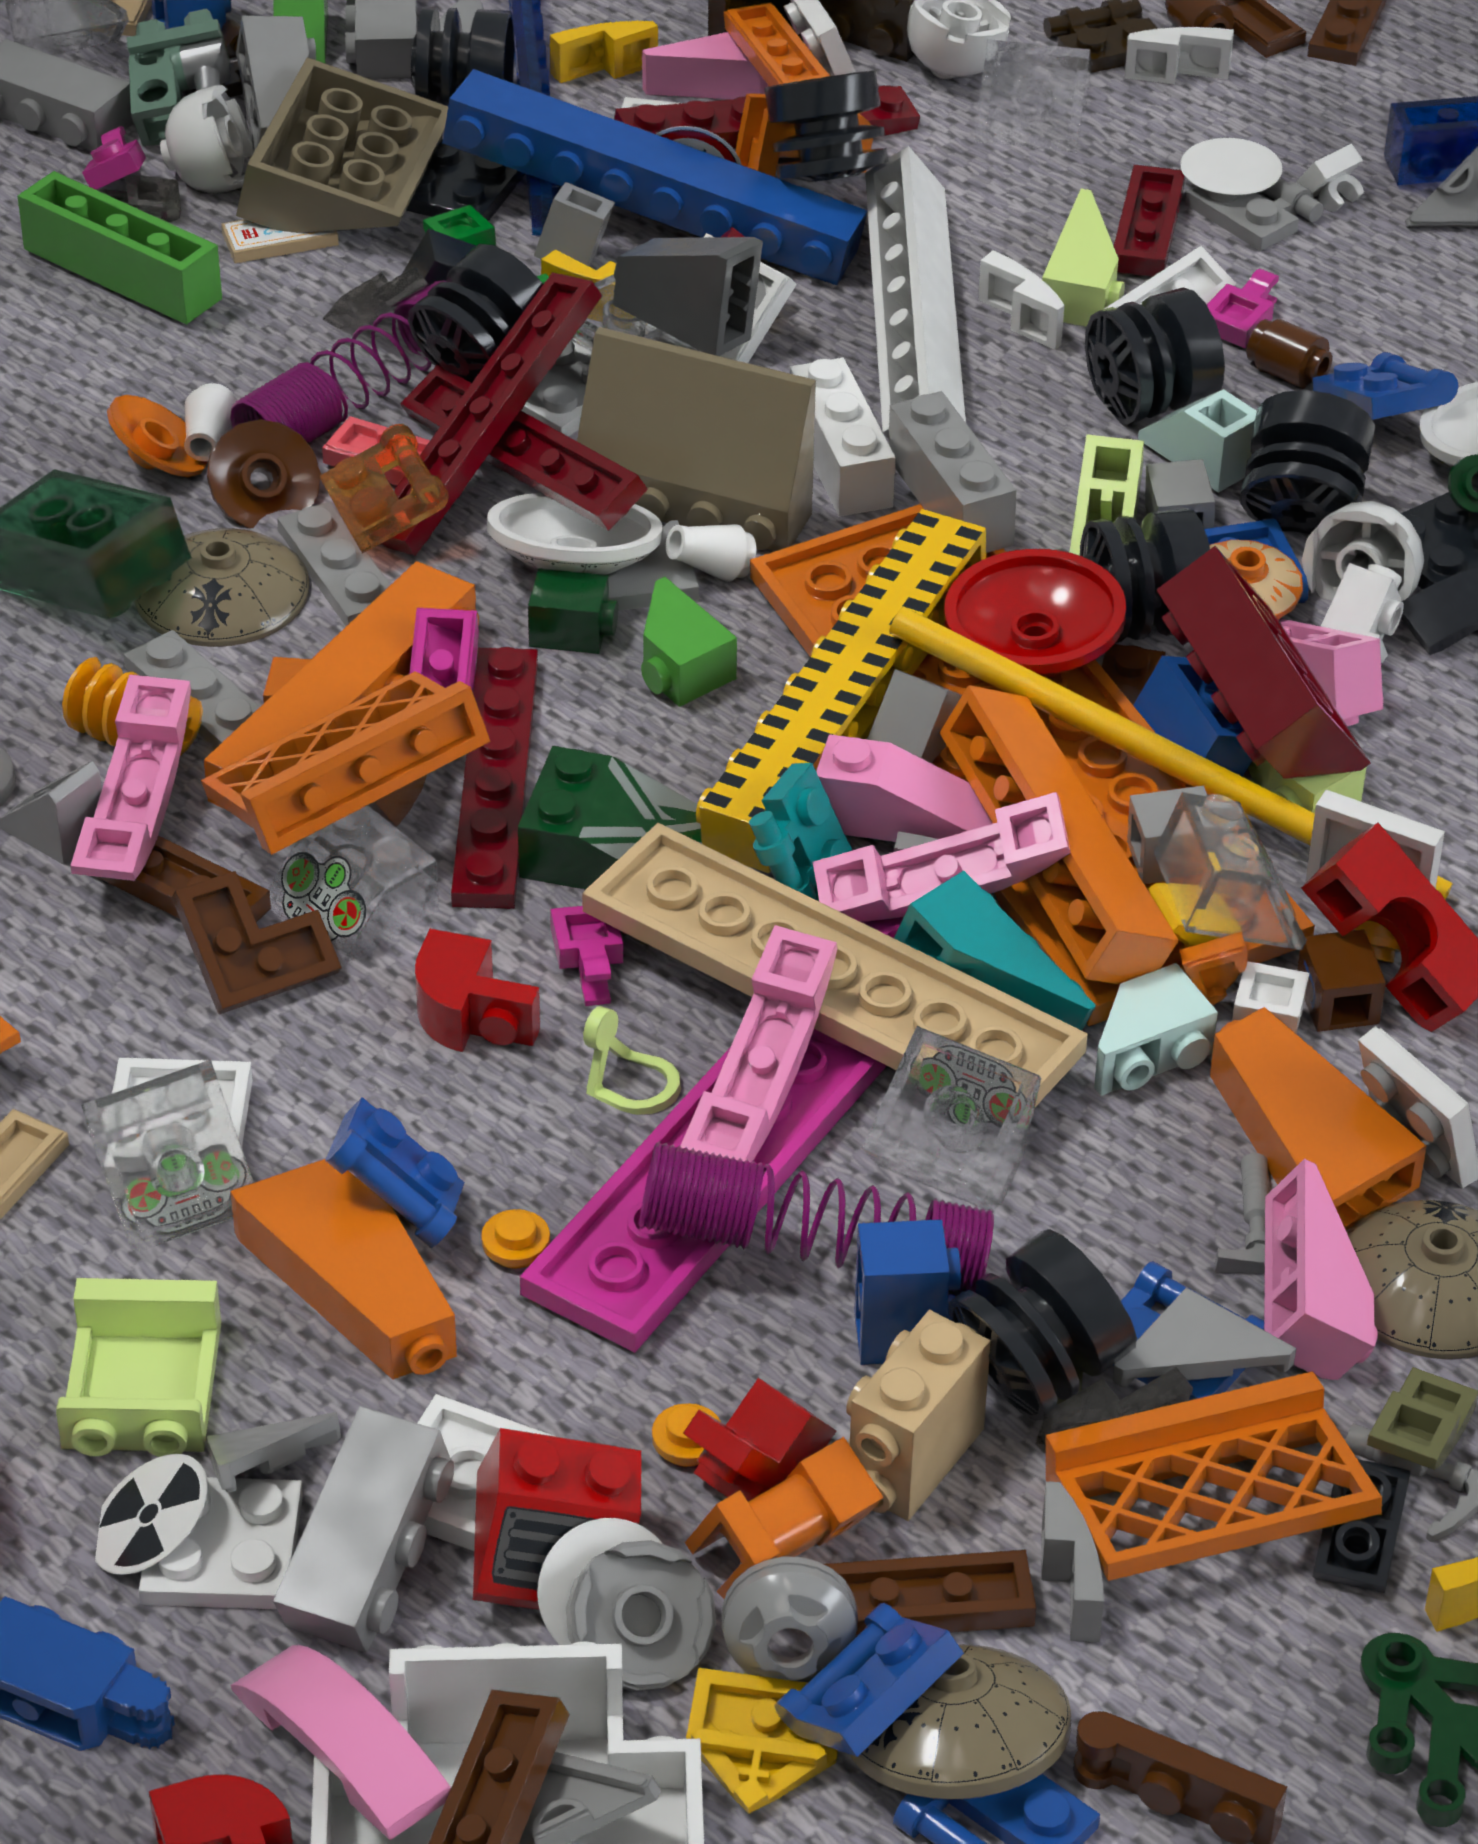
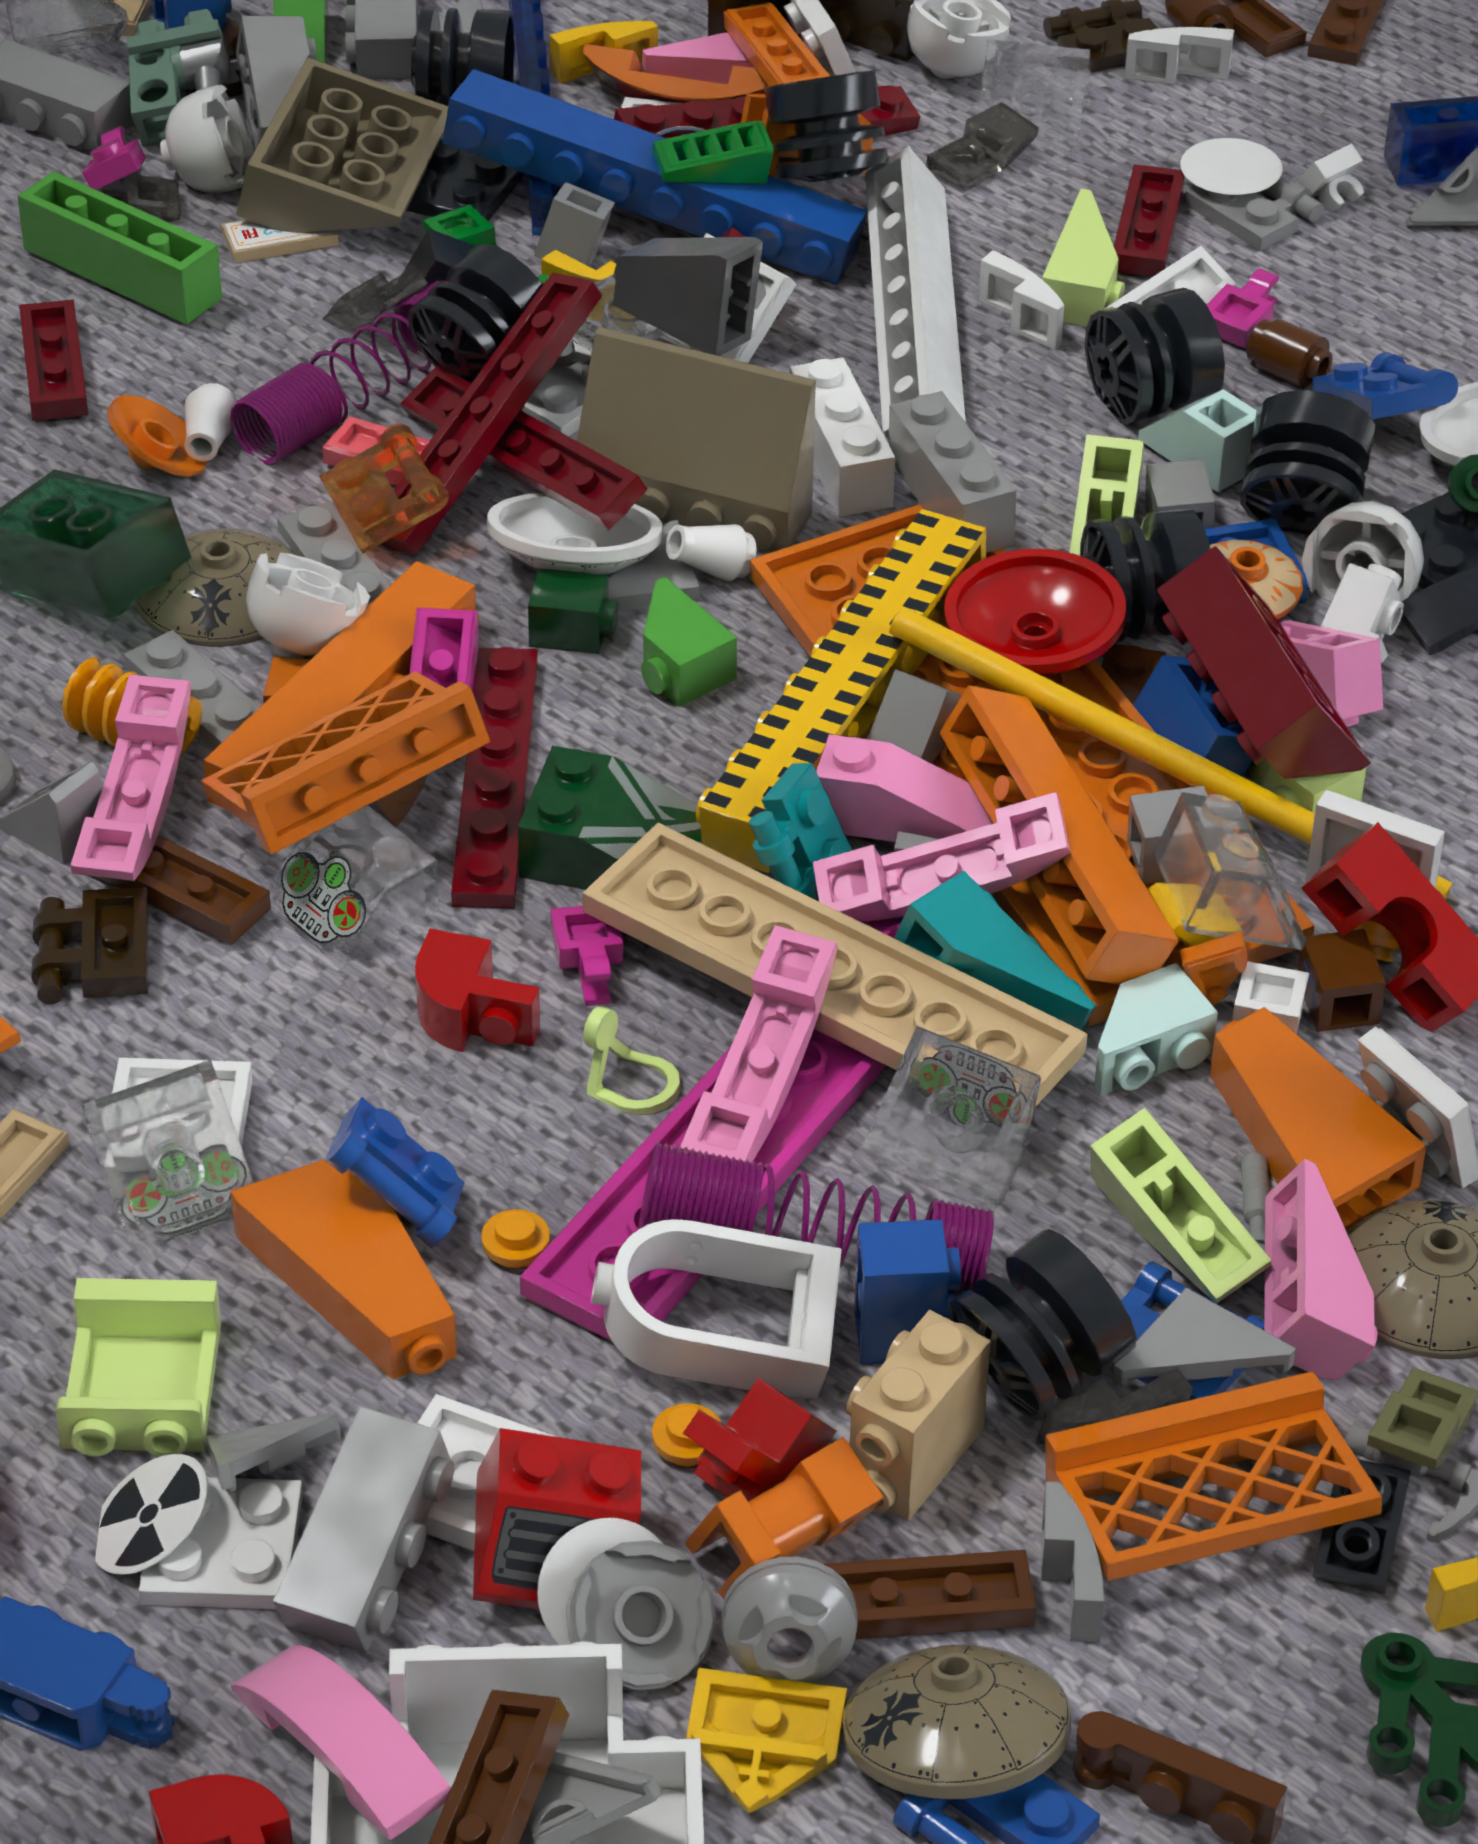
reddish brown plate [172,871,342,1014] -> none
reddish brown dish [207,419,321,528] -> none
blue plate [774,1603,964,1757] -> none
none -> dark red plate [19,299,88,421]
none -> dark brown plate [31,887,149,1004]
none -> white cylinder [246,553,370,659]
none -> orange slope [583,44,768,103]
none -> white window [591,1219,842,1399]
none -> green slope [652,121,773,184]
none -> clear smoke slope [926,102,1039,194]
none -> yellowish green slope [1090,1108,1272,1304]

